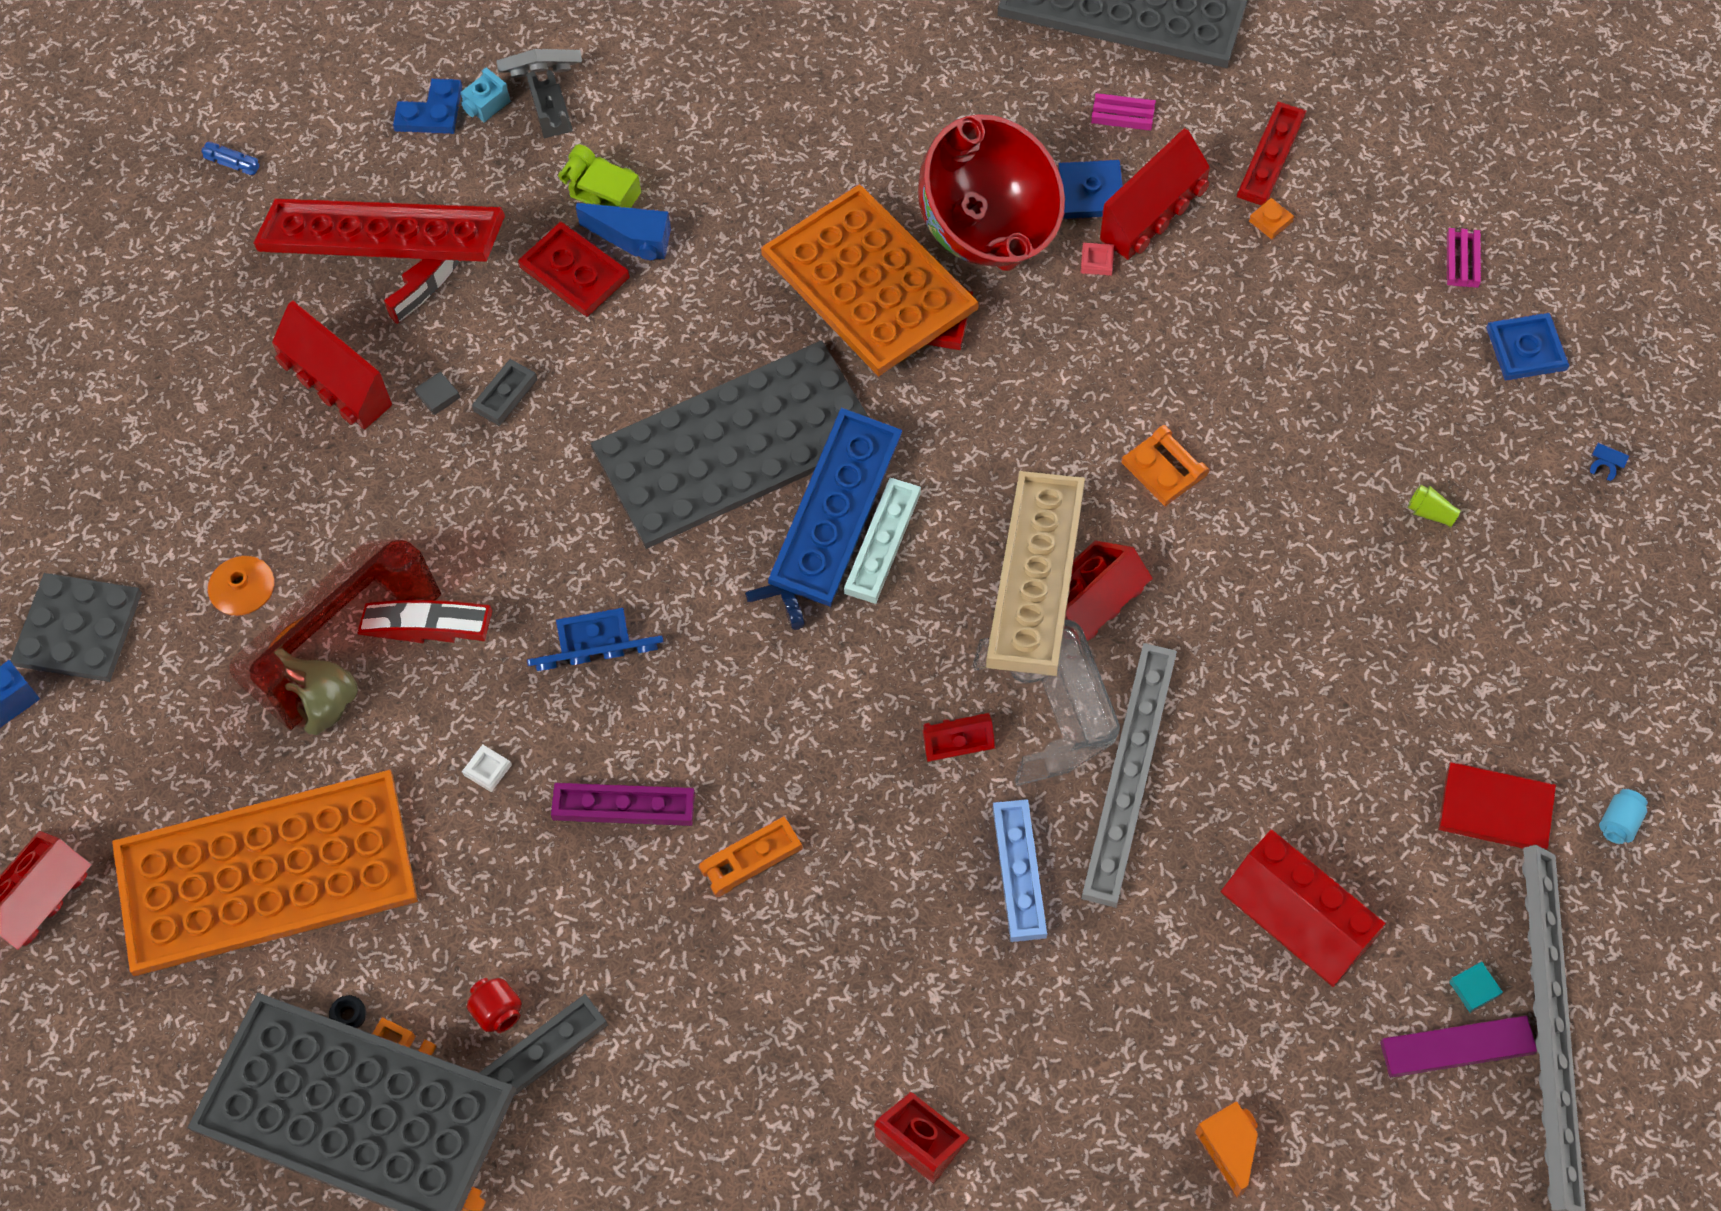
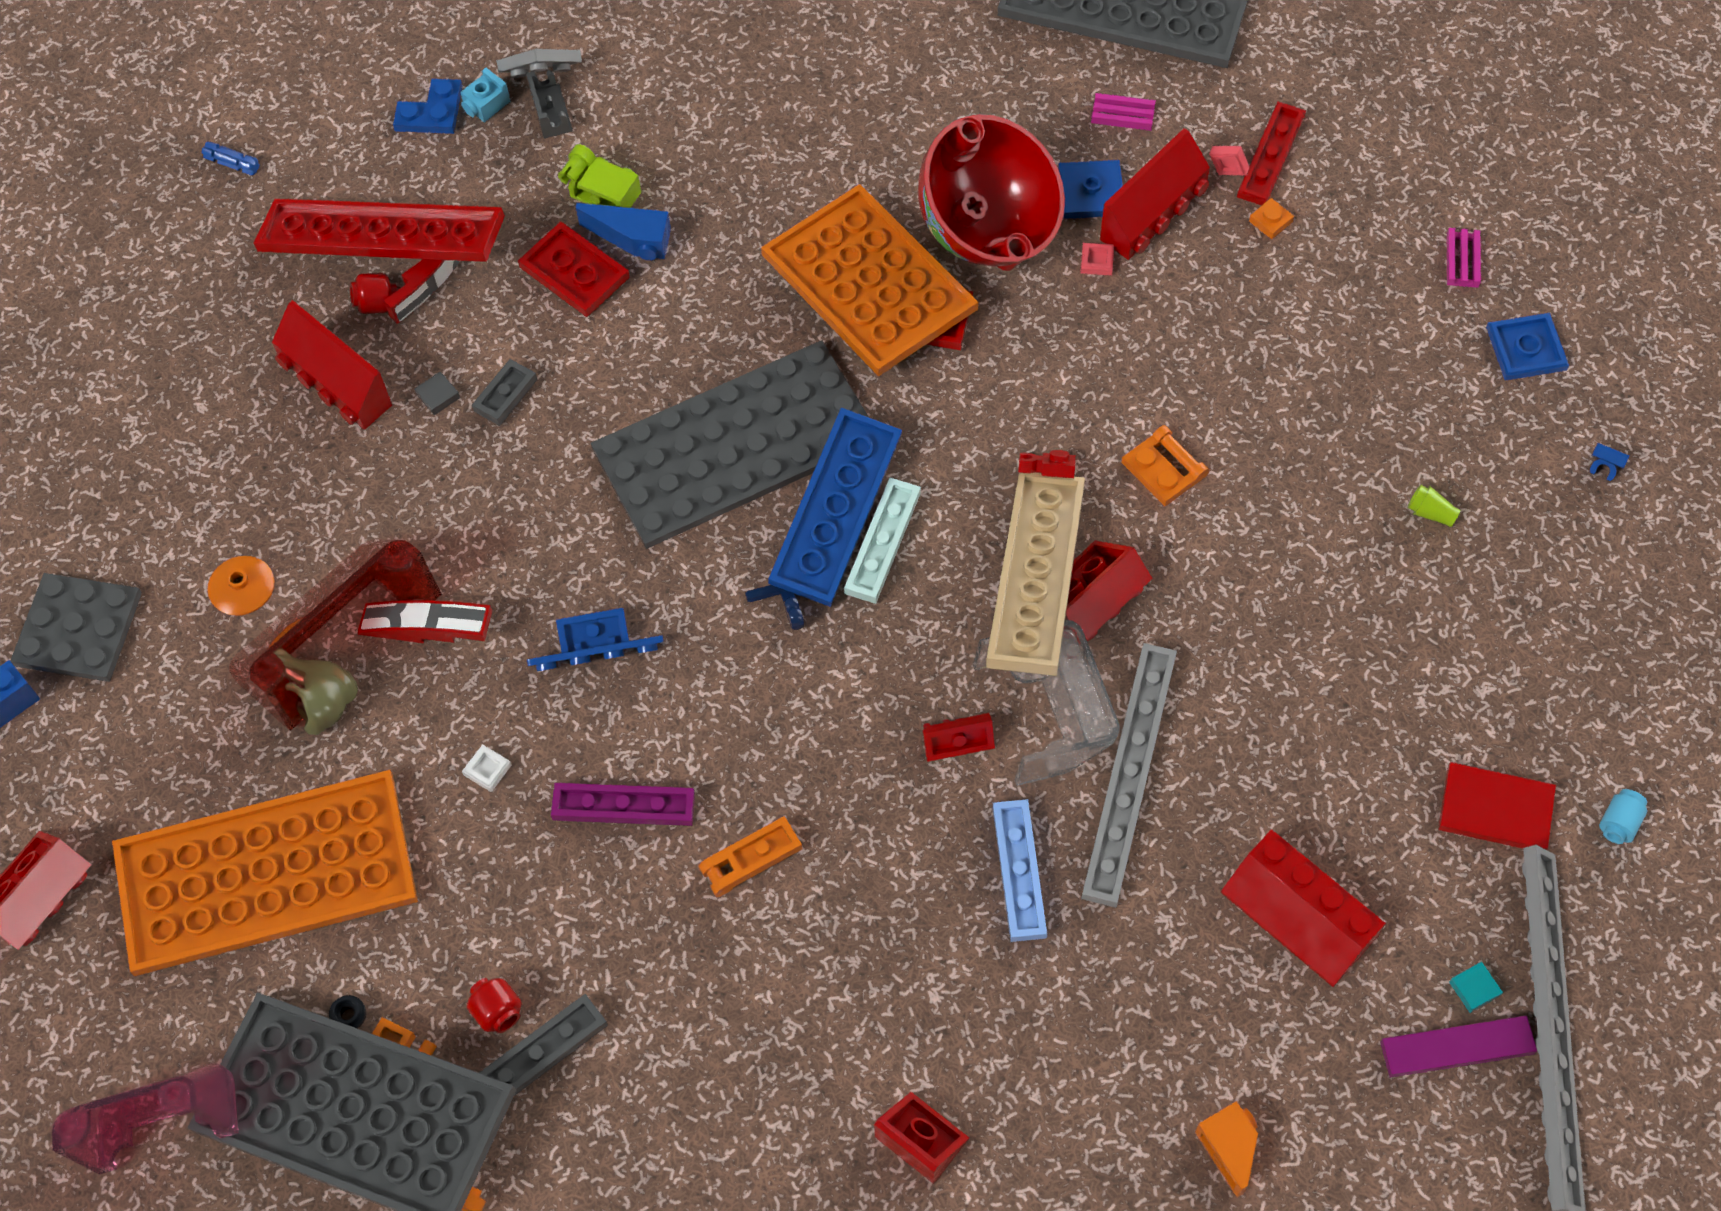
none -> clear pink windscreen [52,1063,238,1175]
none -> red head [350,273,397,314]
none -> red plate [1018,450,1076,479]
none -> coral tile [1209,146,1250,175]

